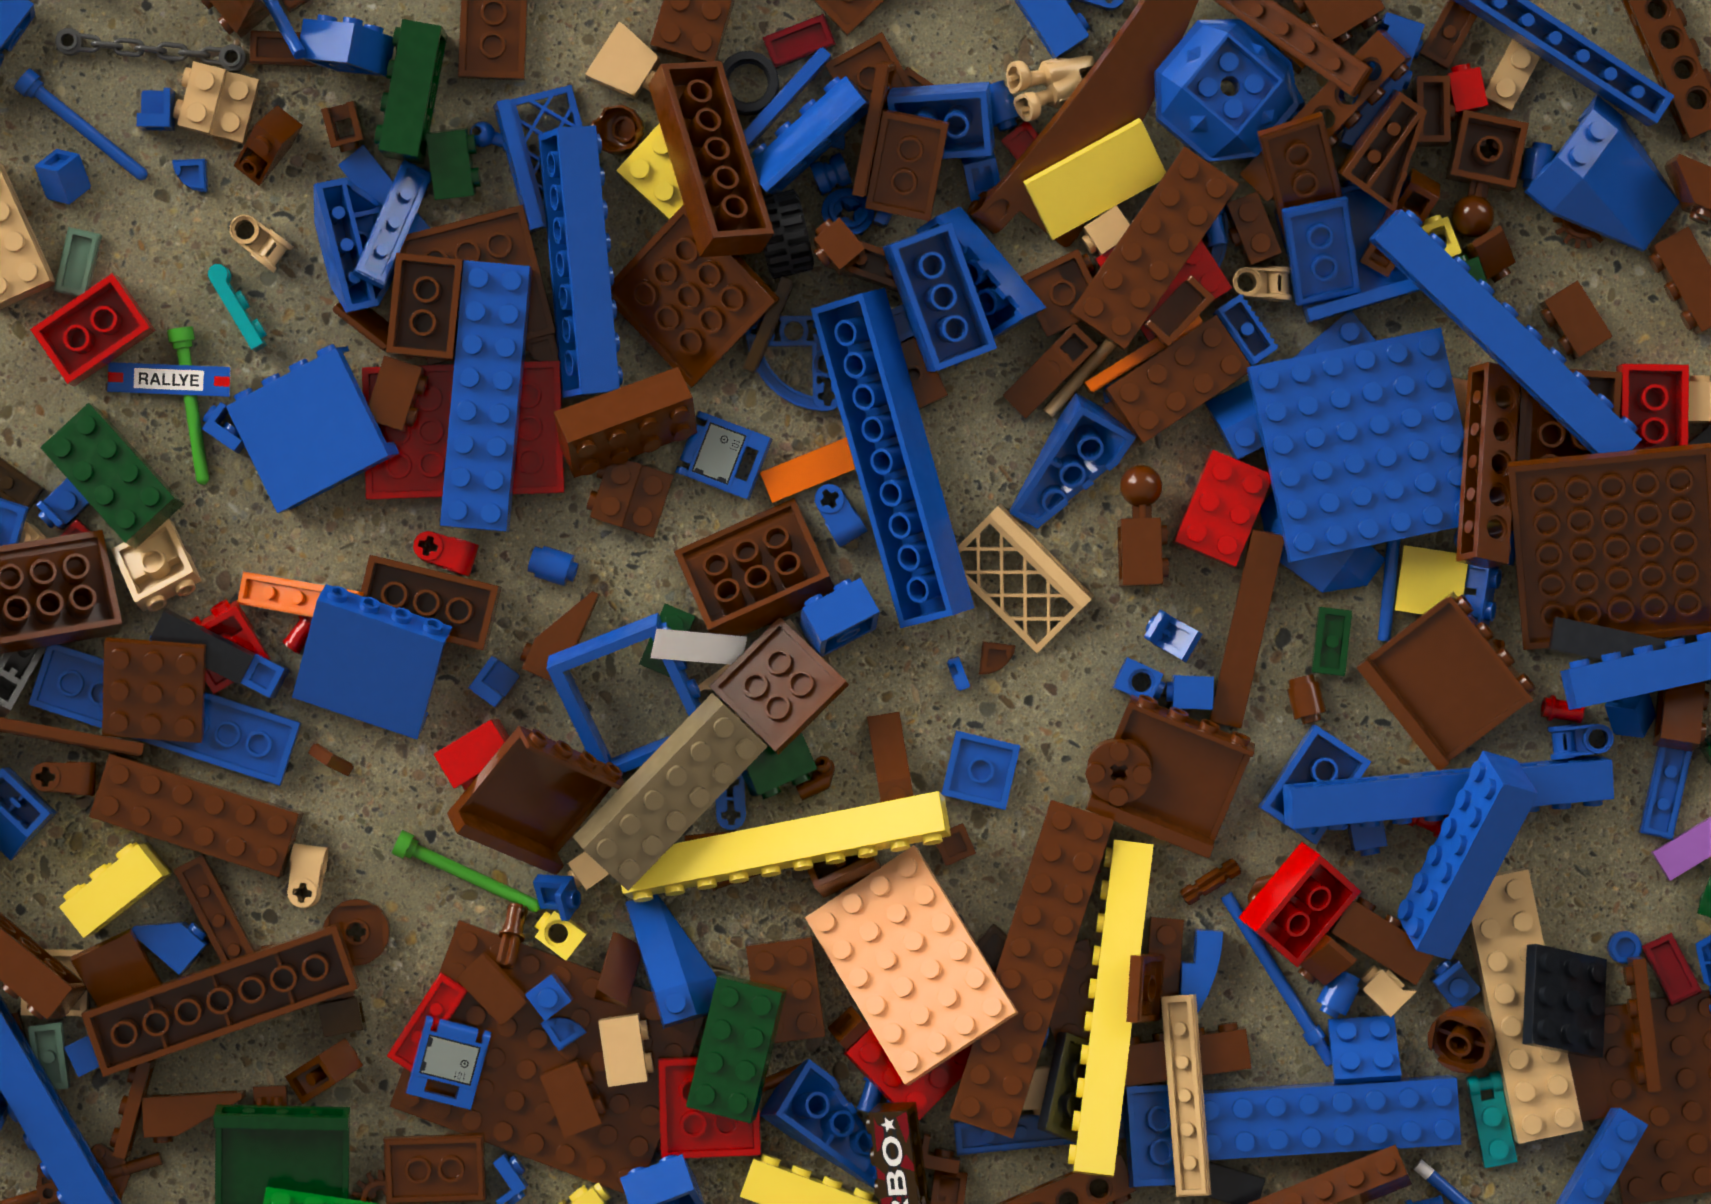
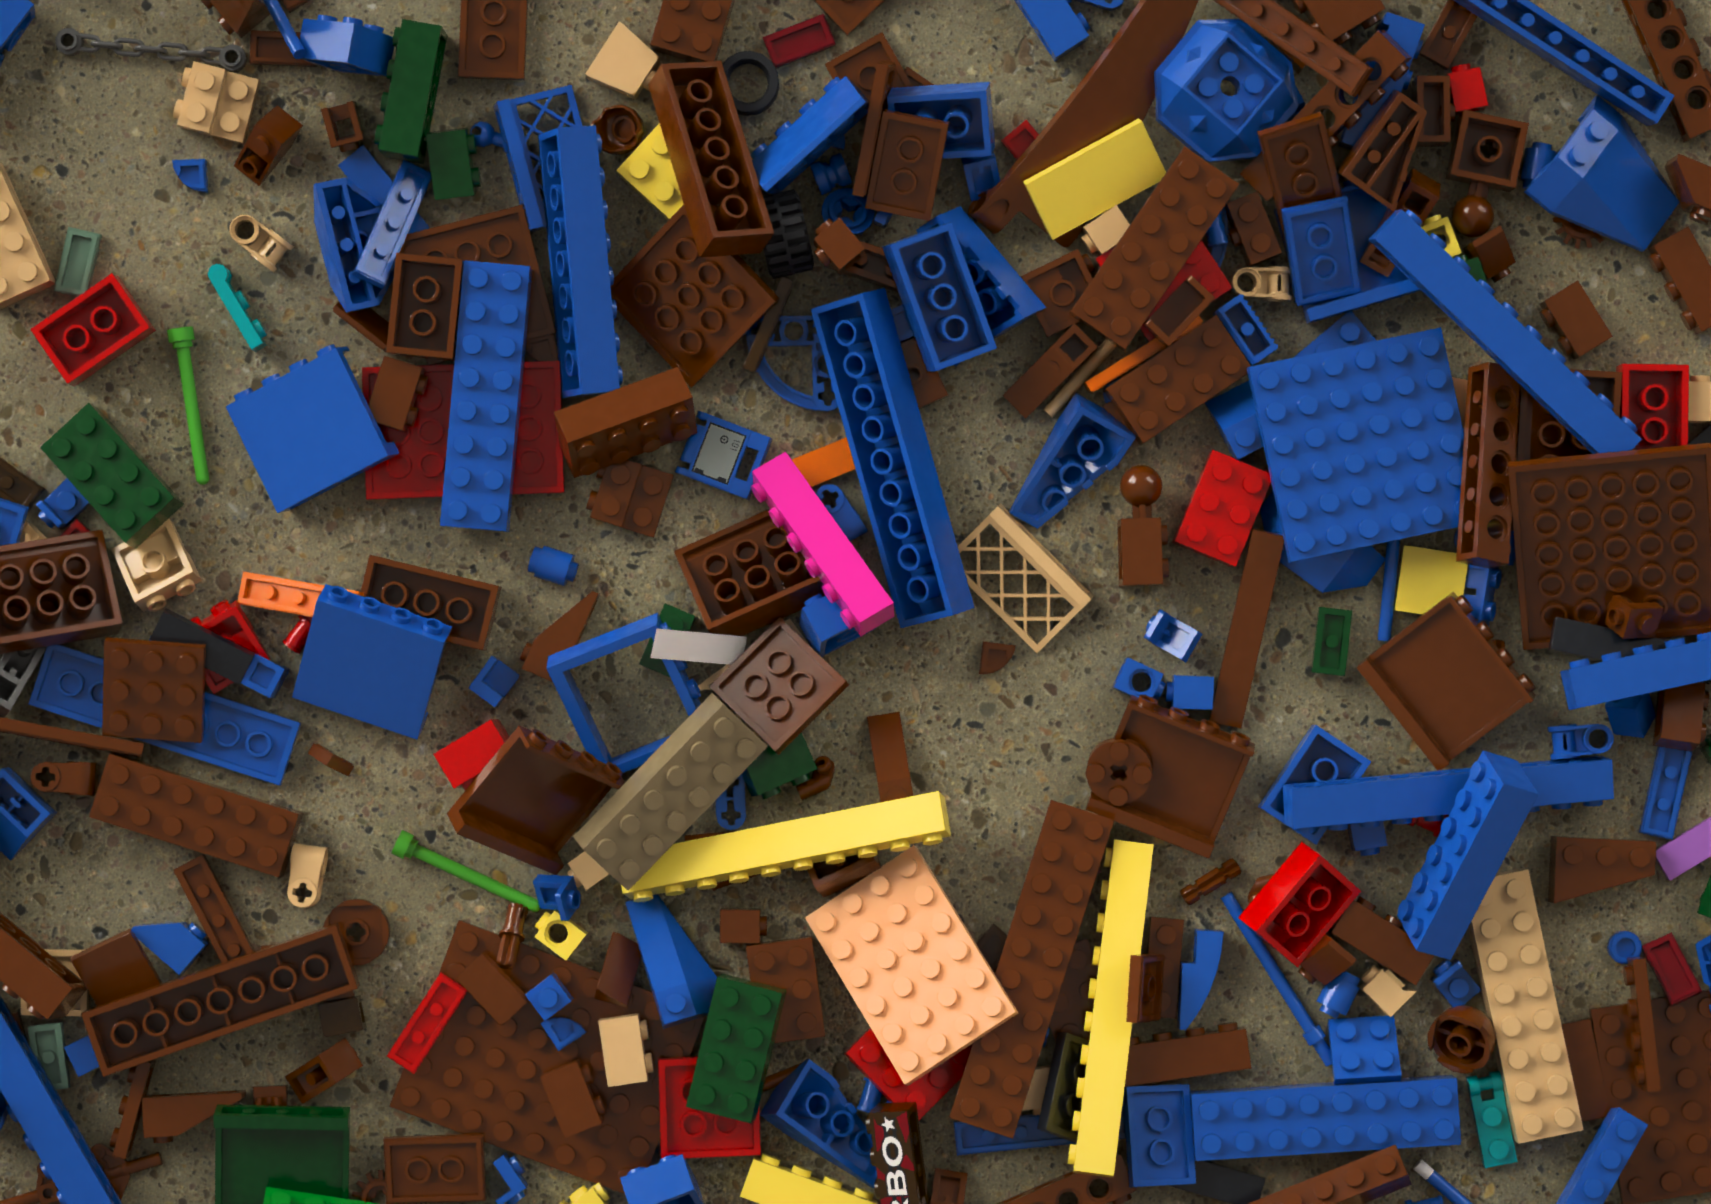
blue piece [14,68,148,180] -> none
blue panel [34,149,91,205] -> none
light yellow brick [59,842,172,938] -> none
sticker [107,362,230,397] -> none
blue panel [136,88,175,131] -> none
blue bracket [202,402,245,454] -> none
container [406,1015,491,1110] -> none
red piece [413,531,479,577] -> none
blue tile [743,47,831,149] -> none
reddish brown tile [828,1006,870,1050] -> none
reddish brown bracket [921,1131,960,1174] -> none
reddish brown plate [936,823,976,866] -> none
blue plate [941,730,1020,810] -> none
blue tile [947,656,970,691] -> none
blue brick [990,80,1020,132] -> none
tan piece [1006,55,1095,121] -> none
tan tile [1161,994,1211,1197] -> none
reddish brown brick [1287,674,1326,725] -> none
tan plate [1485,39,1540,112] -> none
black plate [1522,944,1607,1058] -> none
red pin [1541,695,1585,723] -> none
none -> reddish brown brick [720,908,767,943]
none -> dark pink brick [751,452,894,637]
none -> reddish brown wedge [1548,836,1656,904]
none -> reddish brown bracket [1605,595,1664,639]

